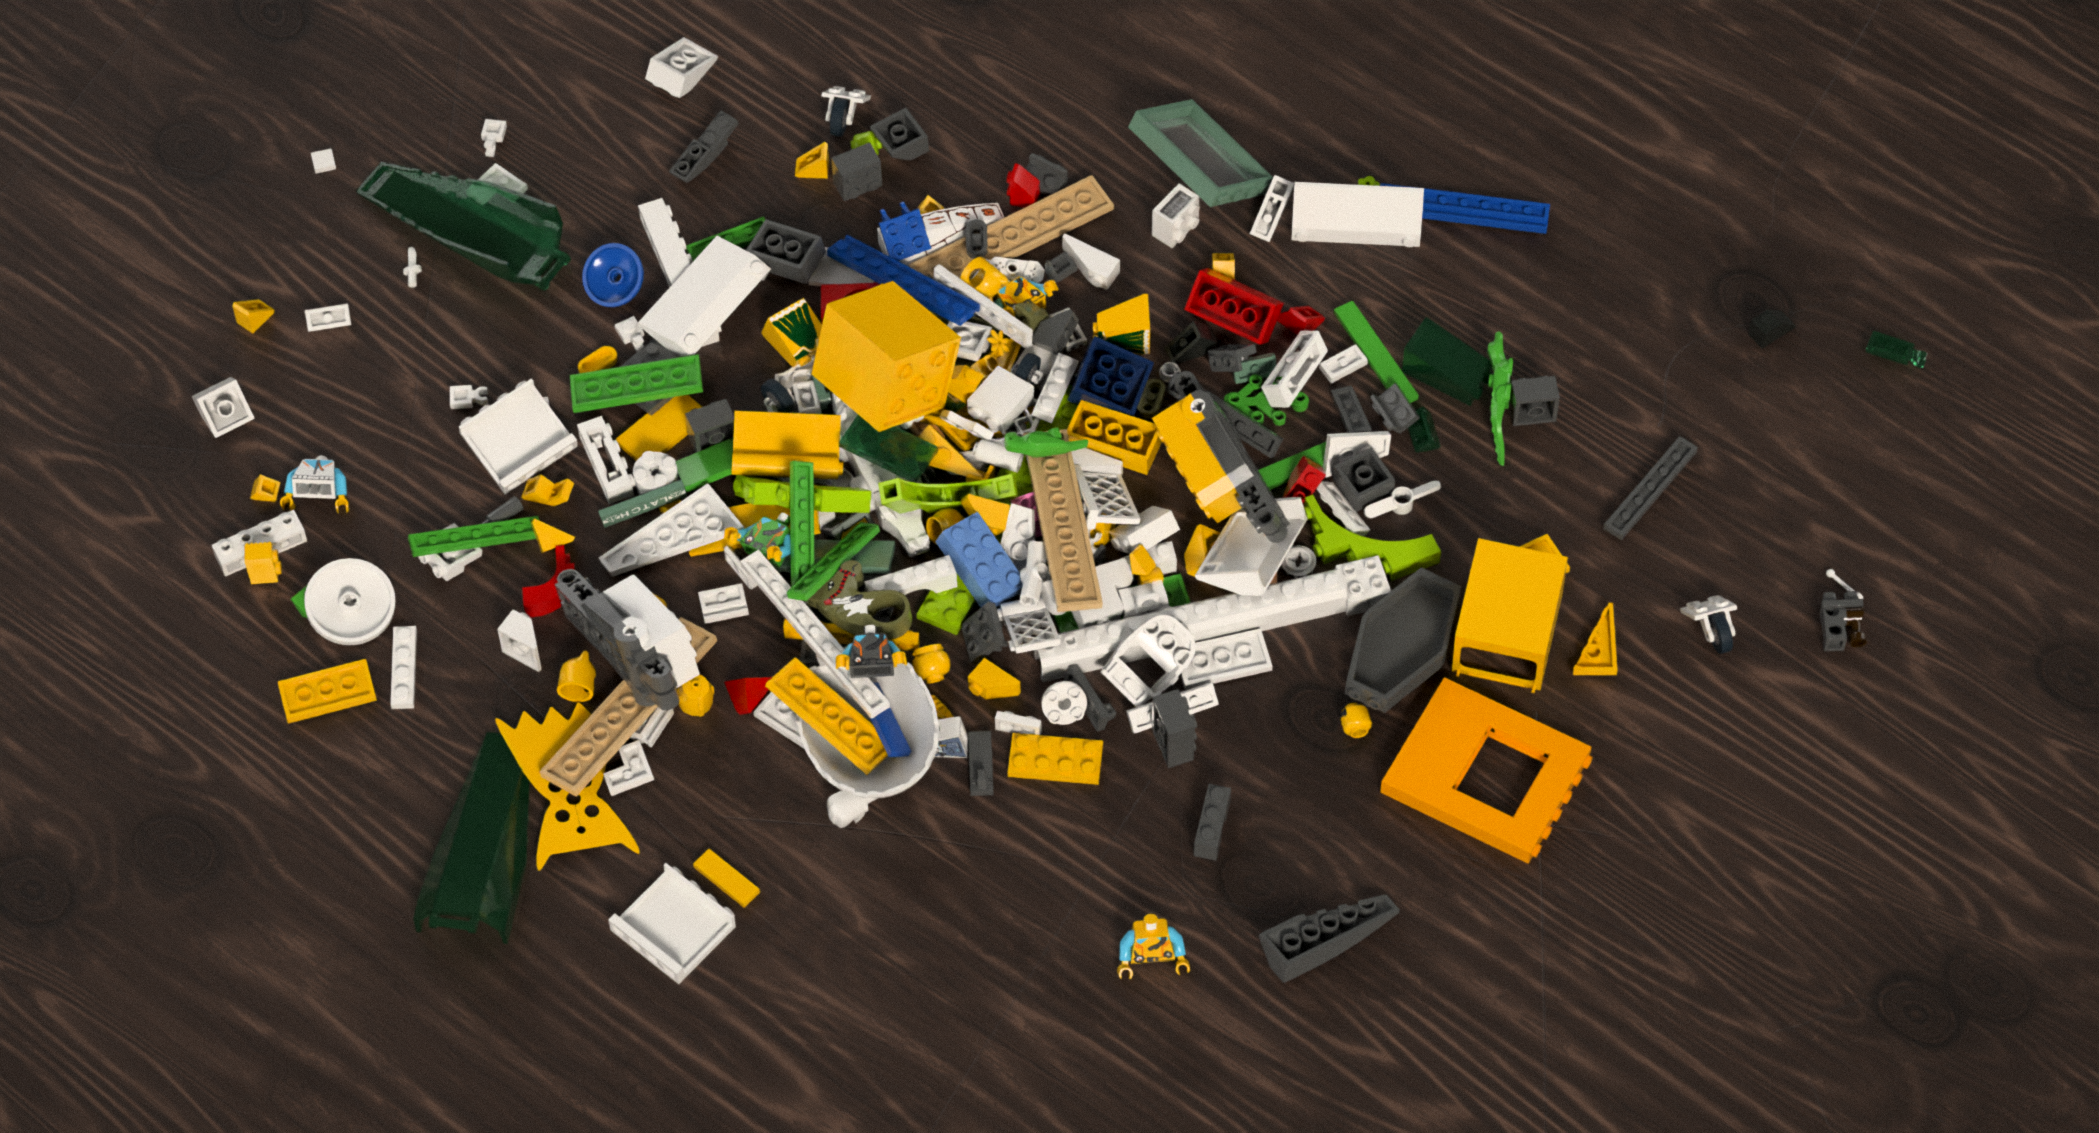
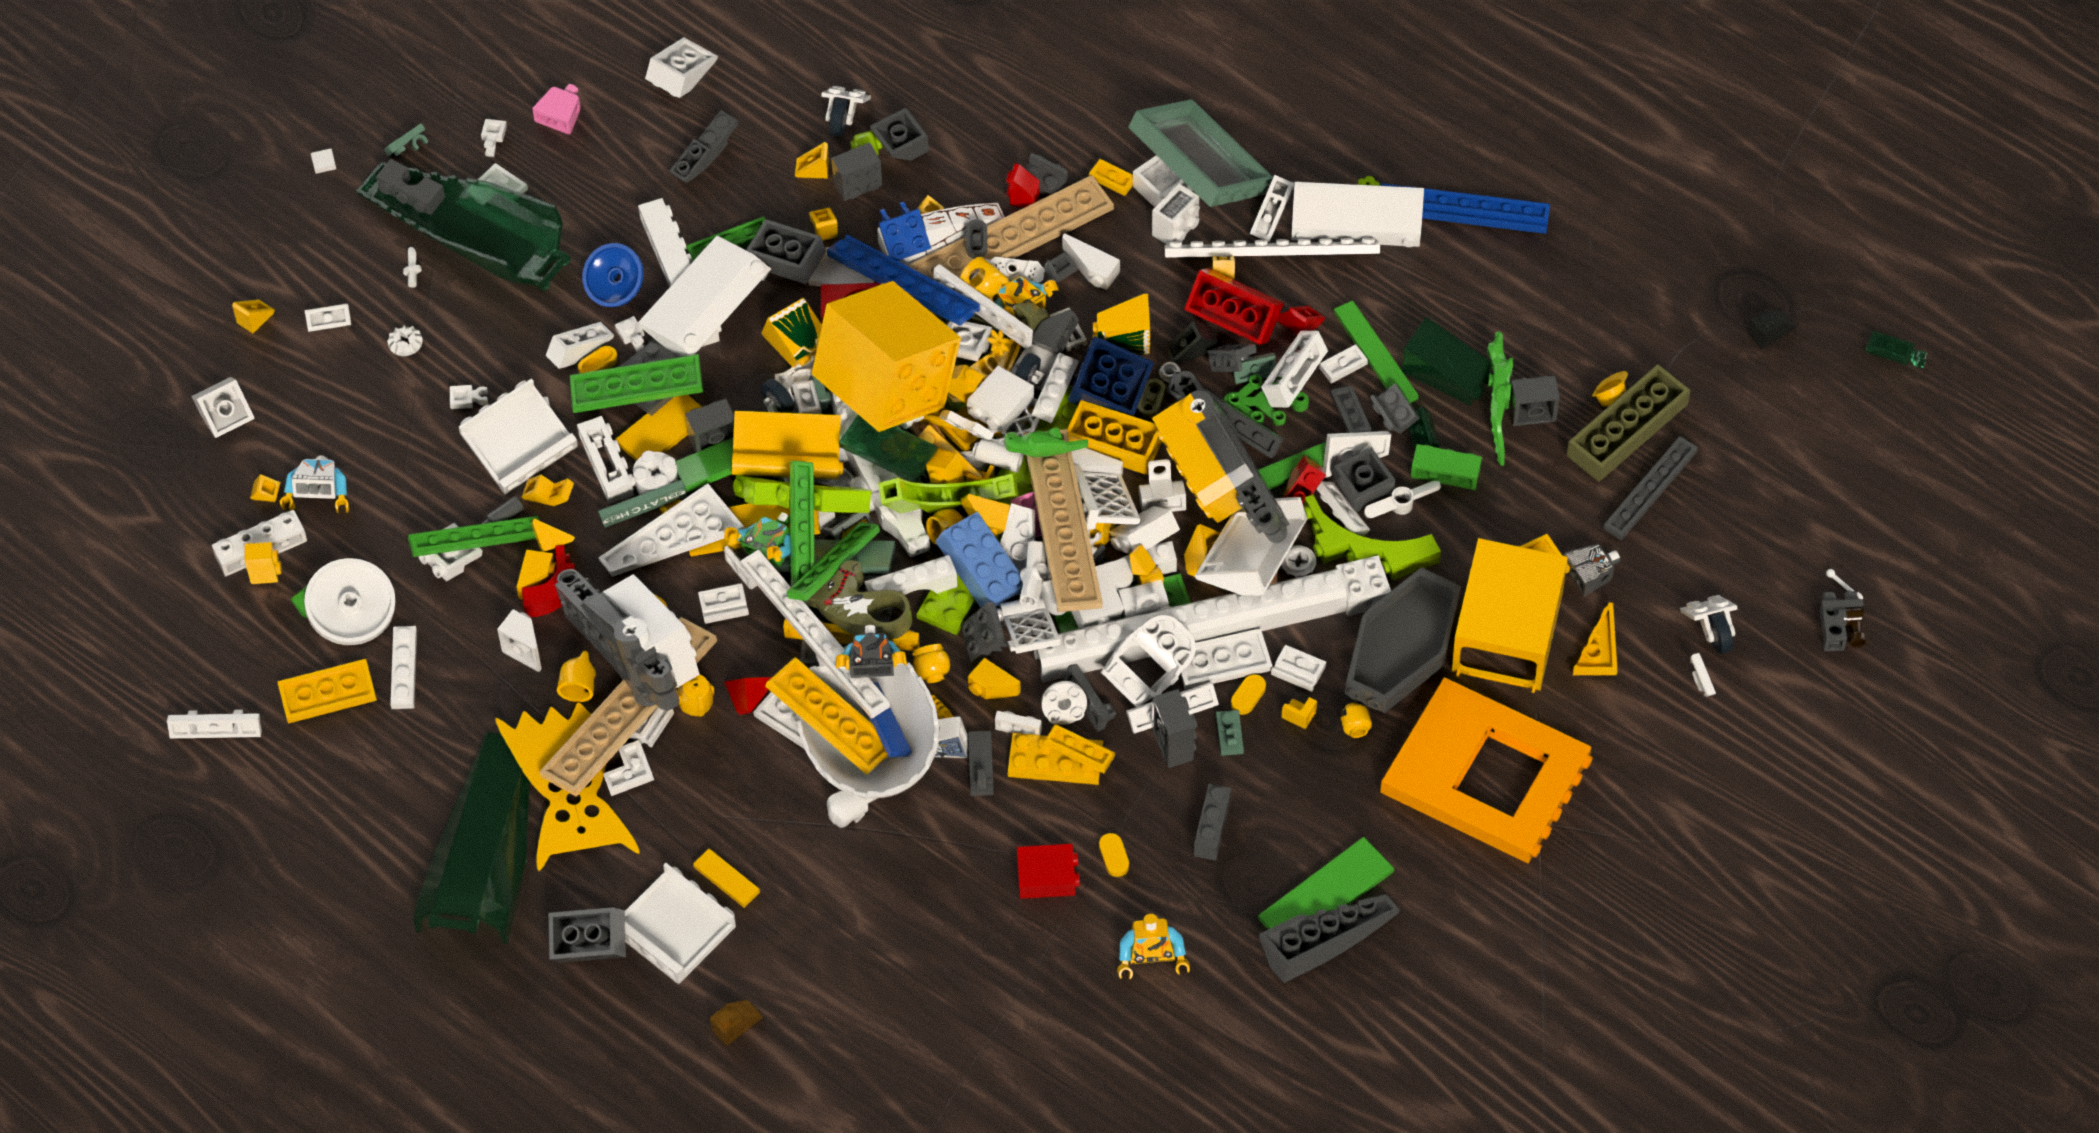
none -> white hinge [167,710,262,738]
none -> dark grey arch [376,159,445,215]
none -> sand green plate [384,123,428,157]
none -> white gear [387,325,423,356]
none -> yellow slope [517,550,557,599]
none -> bright pink torso [533,84,581,135]
none -> white slope [546,322,614,369]
none -> dark grey brick [549,907,626,963]
none -> pearl gold slope [710,1000,763,1046]
none -> yellow slope [809,208,838,241]
none -> yellow slope [926,449,965,484]
none -> red brick [1017,844,1080,899]
none -> yellow tile [1044,724,1115,774]
none -> yellow plate [1089,159,1133,196]
none -> yellow tile [1099,833,1129,877]
none -> piece [1133,155,1193,212]
none -> white piece [1138,459,1186,512]
none -> white plate [1165,238,1380,257]
none -> sand green plate [1216,710,1244,756]
none -> yellow tile [1231,674,1266,715]
none -> bright green tile [1258,837,1394,929]
none -> white plate [1271,645,1326,692]
none -> yellow panel [1282,697,1317,729]
none -> bright green brick [1411,444,1482,490]
none -> dark grey torso [1564,544,1620,597]
none -> olive brick [1567,365,1691,482]
none -> yellow piece [1591,371,1628,407]
none -> white tile [1690,653,1716,697]

